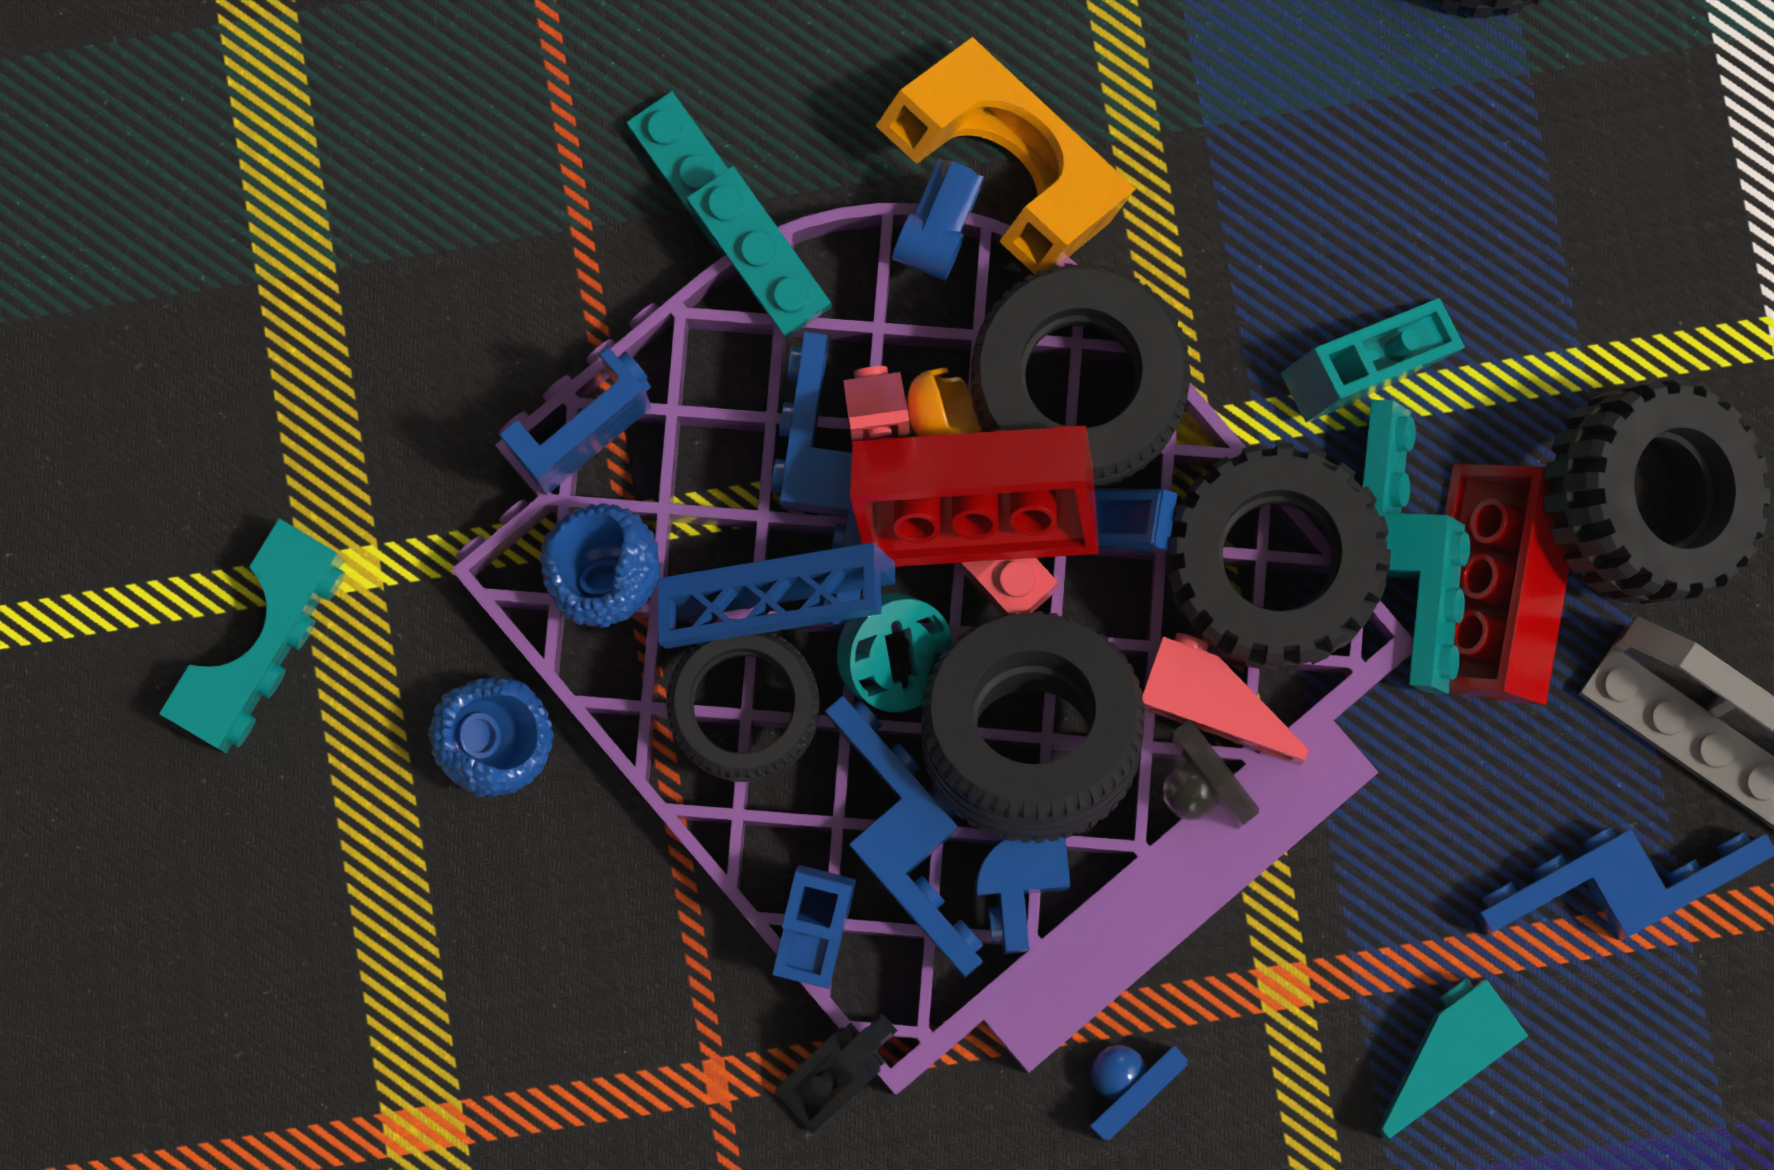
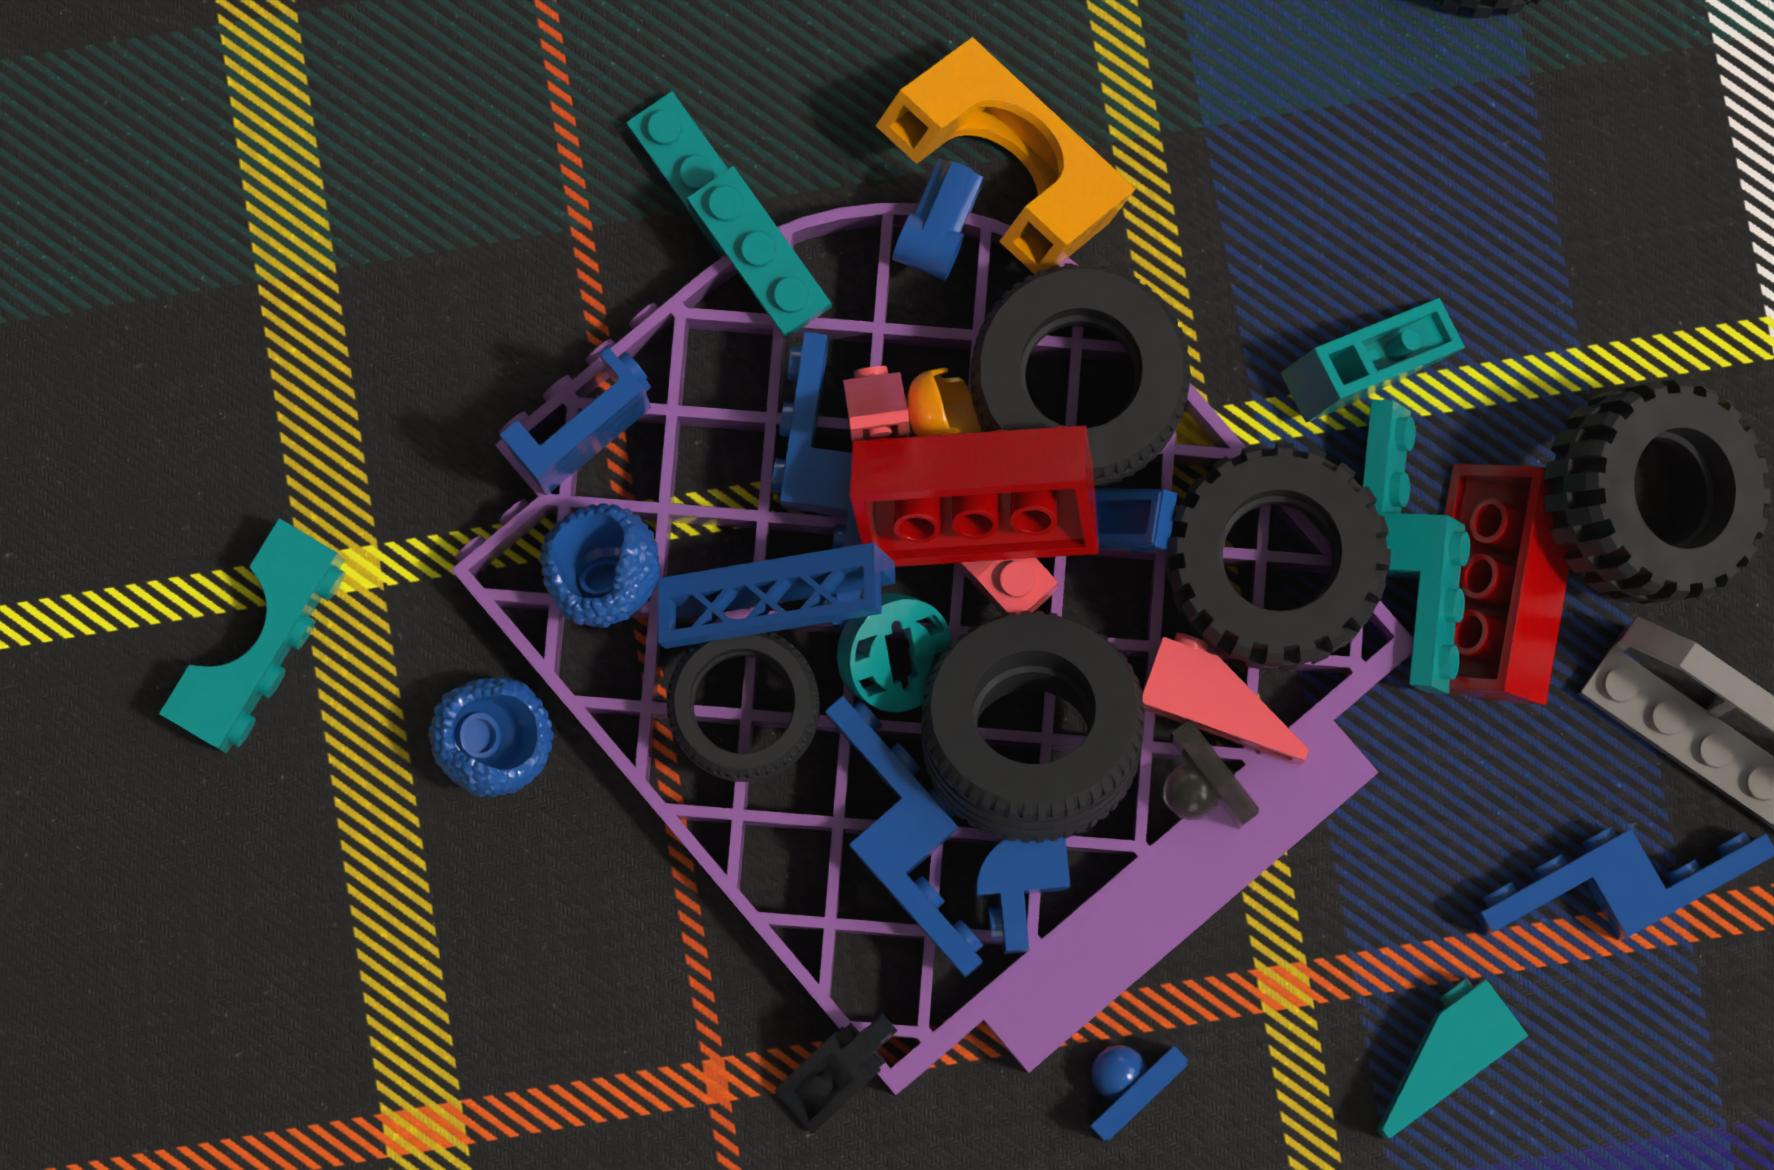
blue brick [772,865,856,989] -> none

